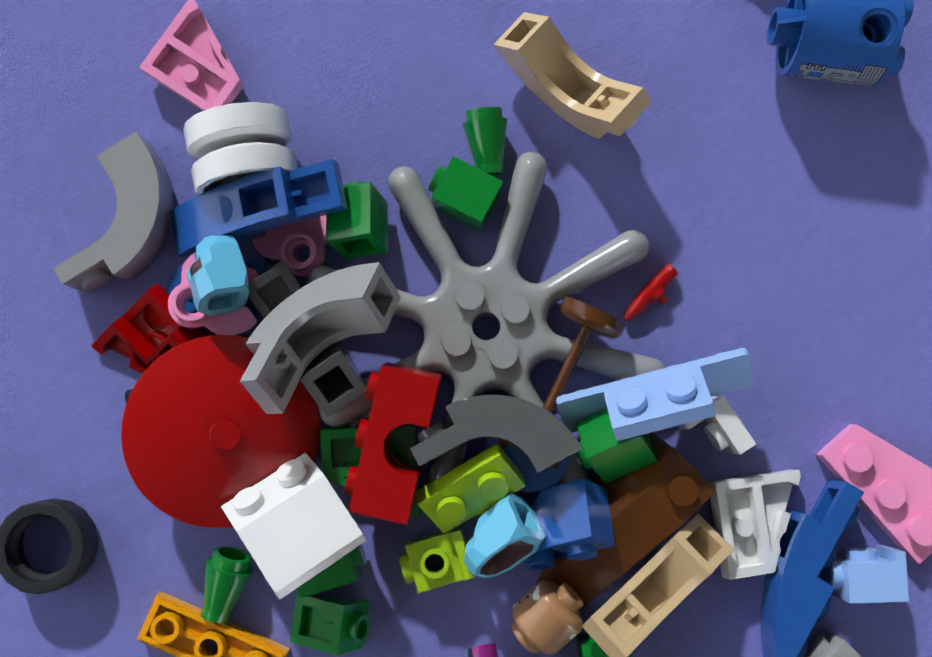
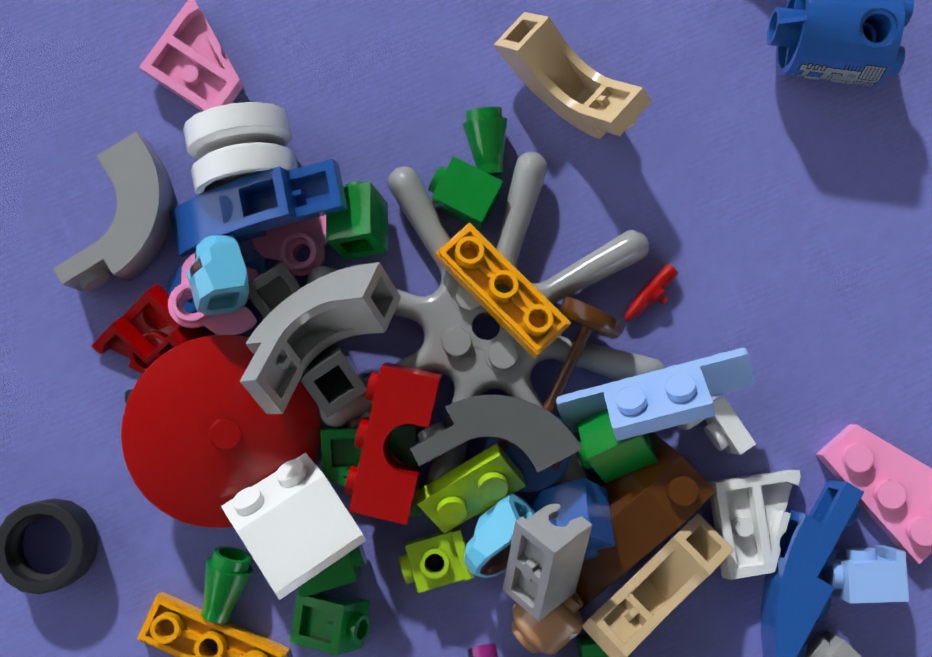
none -> light orange tile [435,223,571,359]
none -> light grey hinge [503,504,593,621]

